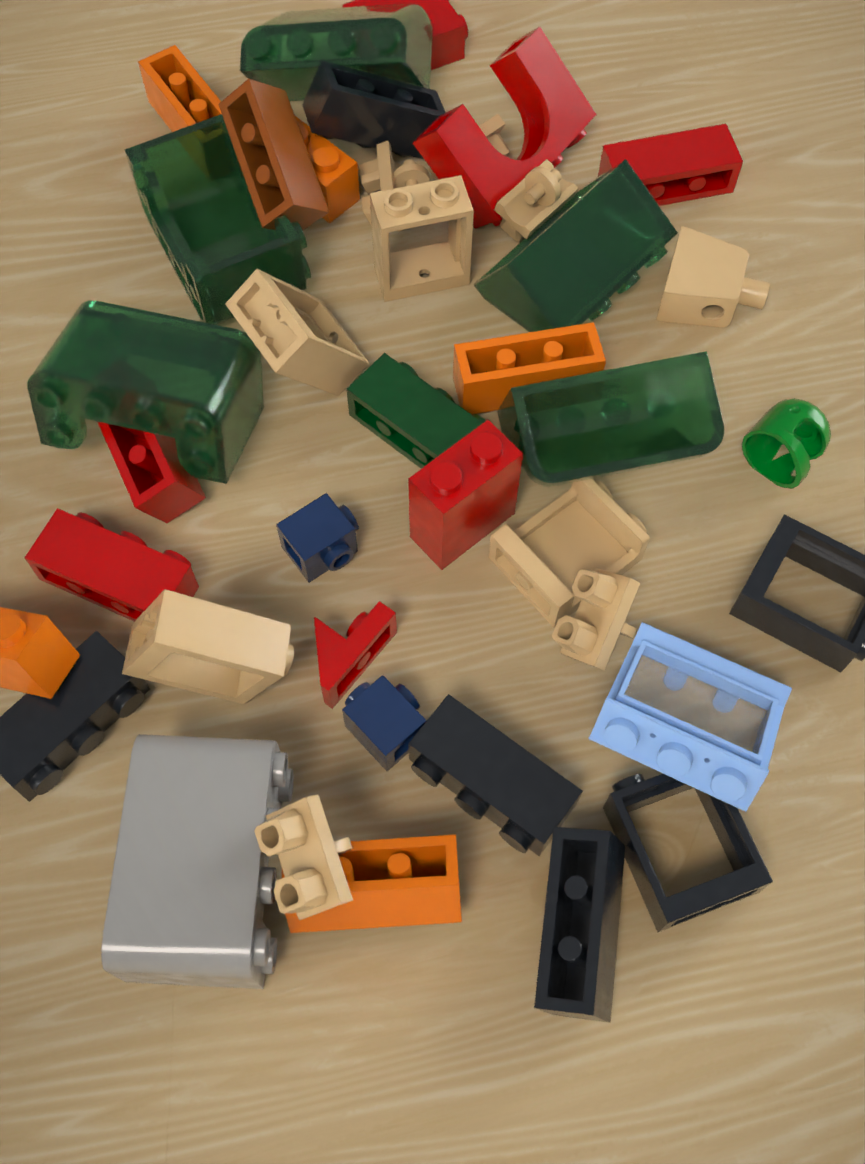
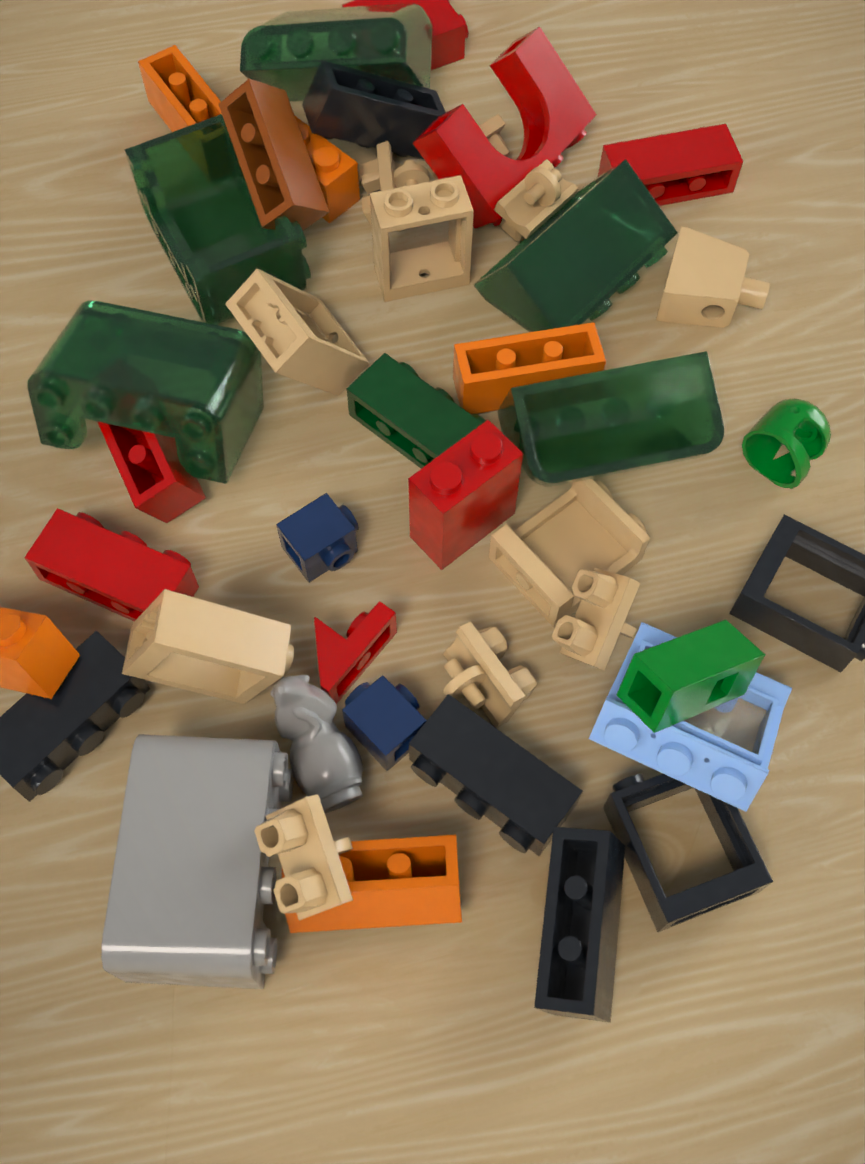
none -> light grey animal [270,675,363,813]
none -> tan hips [443,621,537,728]
none -> green brick [616,620,766,733]

